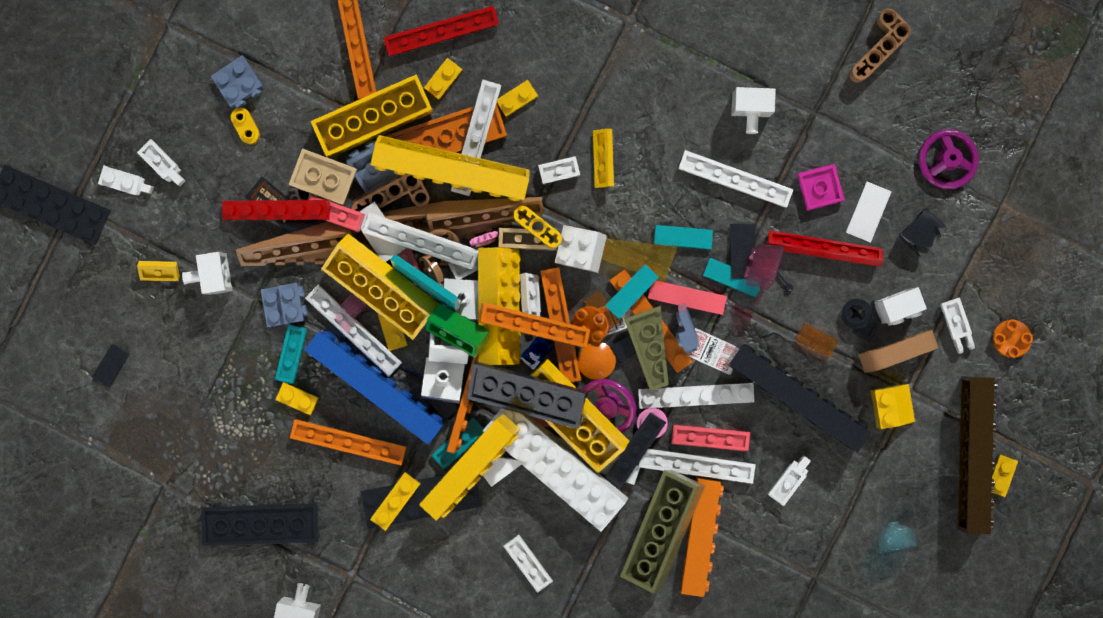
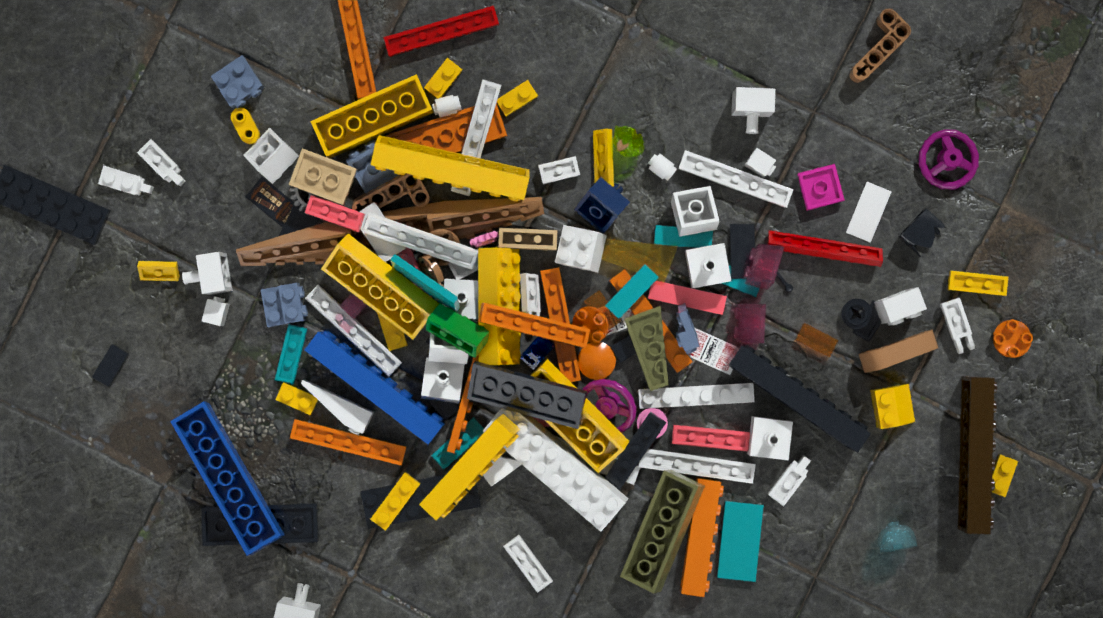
red plate [222,200,330,220] -> none
yellow beam [514,206,562,248] -> none
none -> blue brick [170,402,285,556]
none -> white brick [202,296,230,326]
none -> white slope [244,128,299,184]
none -> white slope [301,379,374,435]
none -> white brick [432,95,462,117]
none -> dark blue brick [574,177,630,234]
none -> clear neon green hair [613,126,645,157]
none -> white brick [648,154,677,181]
none -> white brick [671,186,719,237]
none -> white brick [685,243,731,288]
none -> teal tile [717,501,764,582]
none -> clear pink slope [733,304,766,343]
none -> white brick [744,148,776,178]
none -> white brick [747,416,793,460]
none -> yellow plate [947,271,1008,296]

